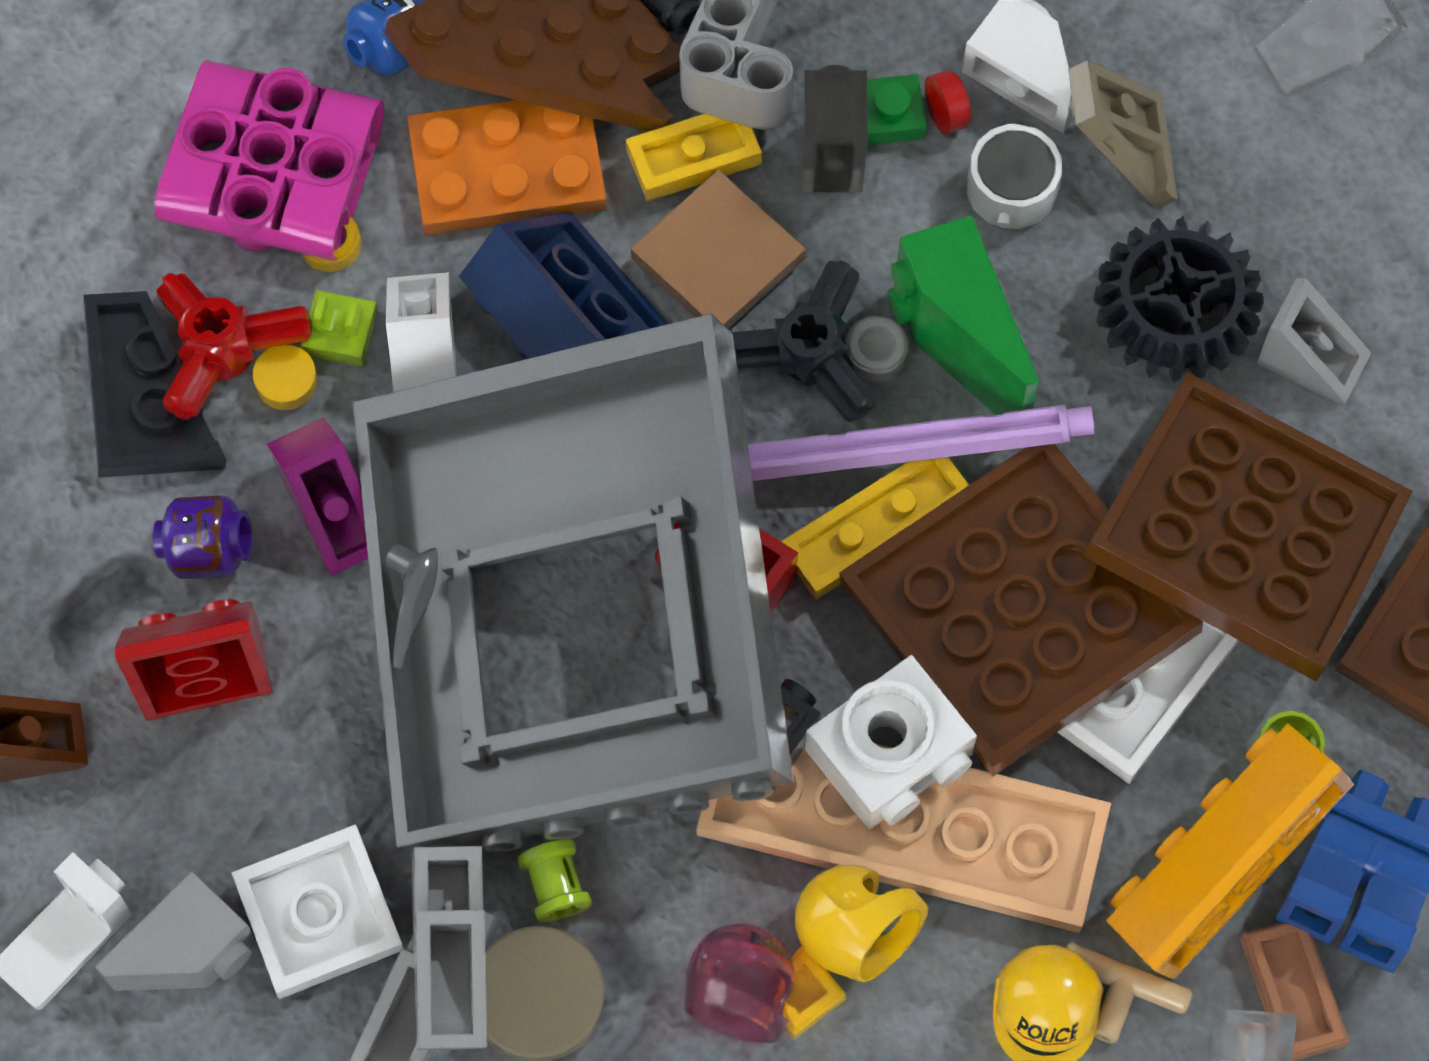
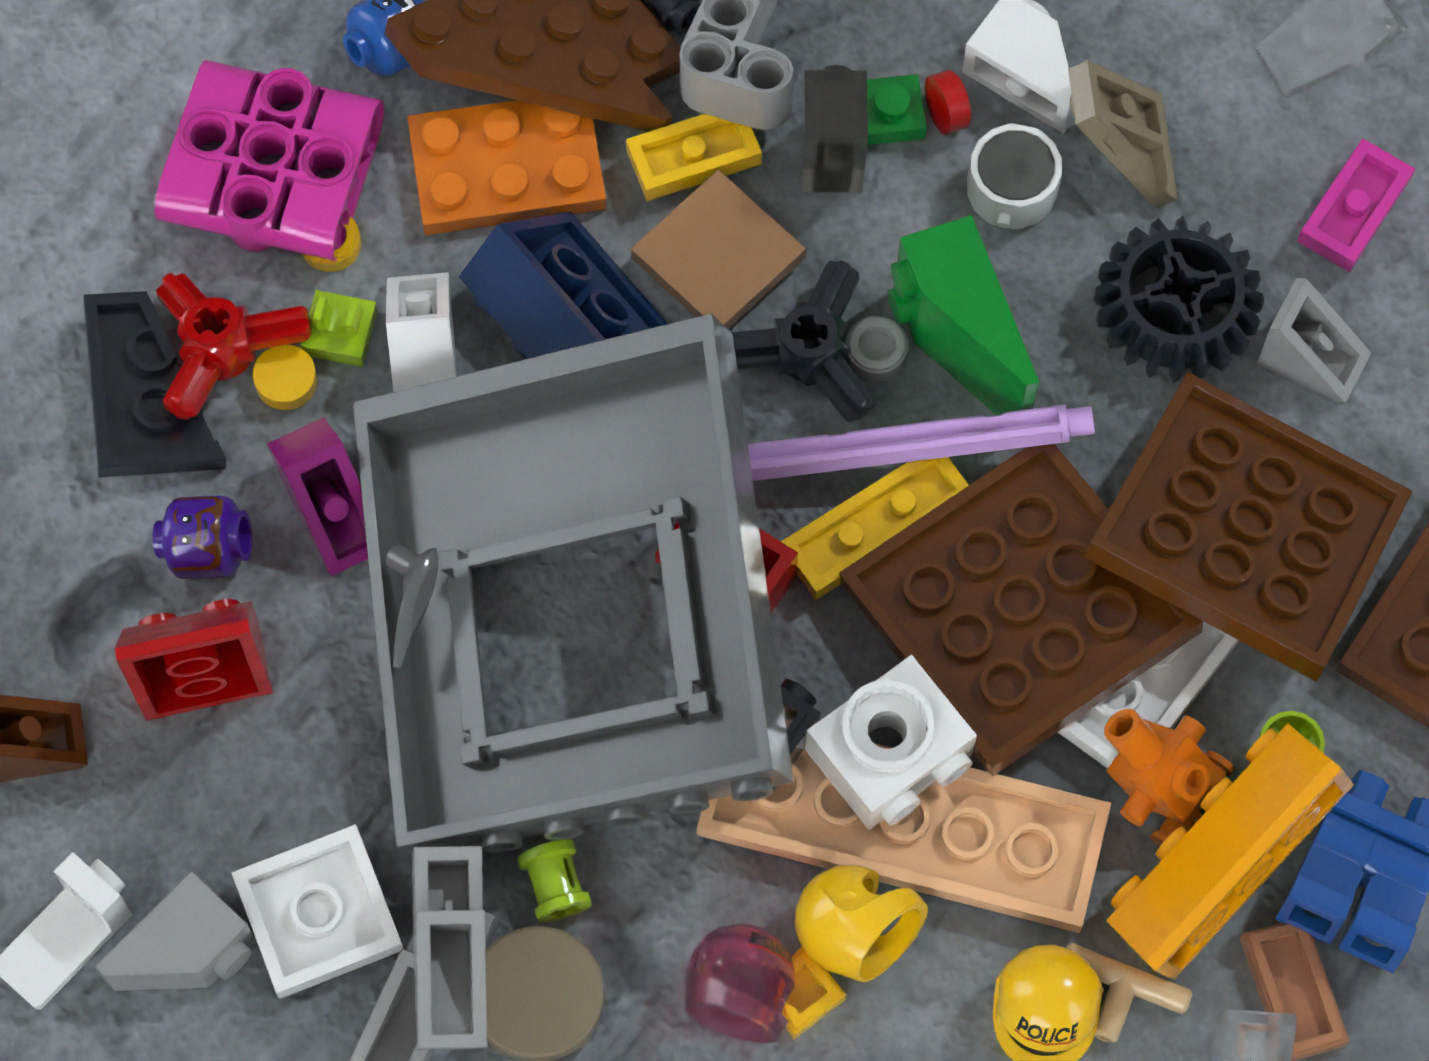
none -> orange piece [1104,709,1235,847]
none -> dark pink plate [1297,138,1415,272]

